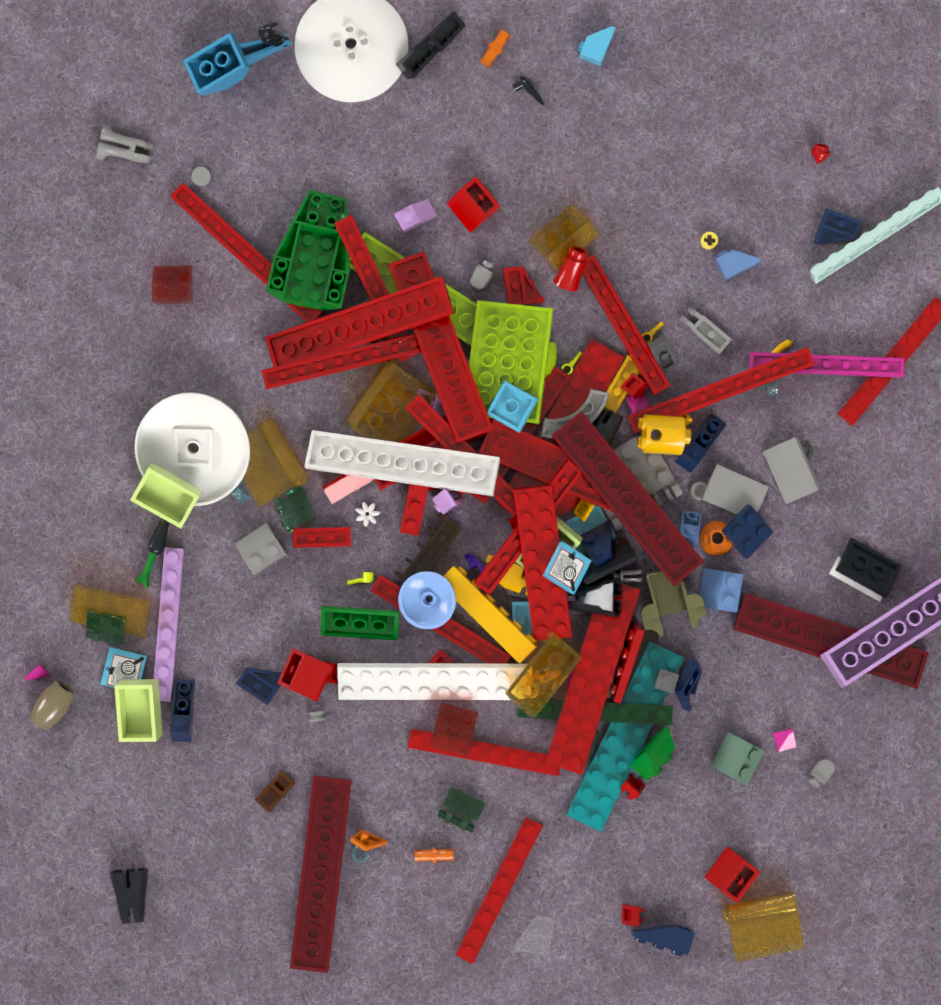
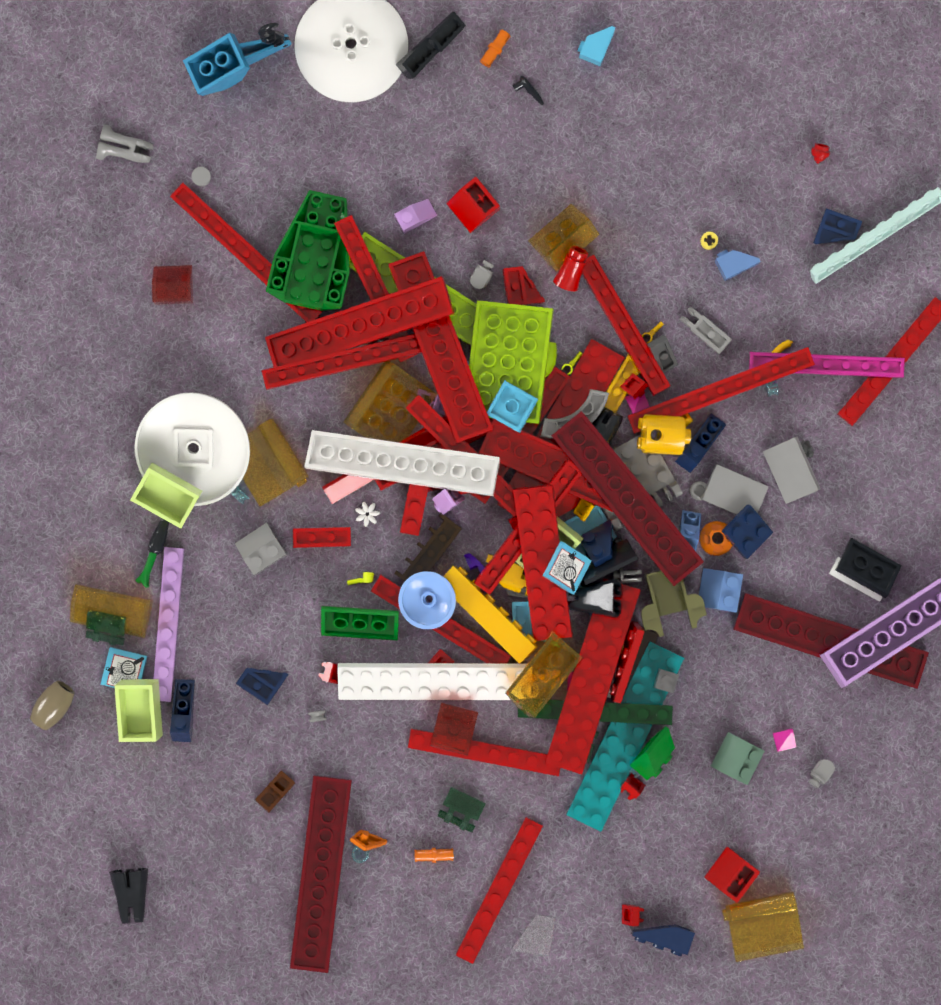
dark pink slope [25,665,50,680] -> none
clear green plate [273,485,317,533] -> none
red slope [277,648,333,701] -> none
dark blue wing [674,659,702,712] -> none

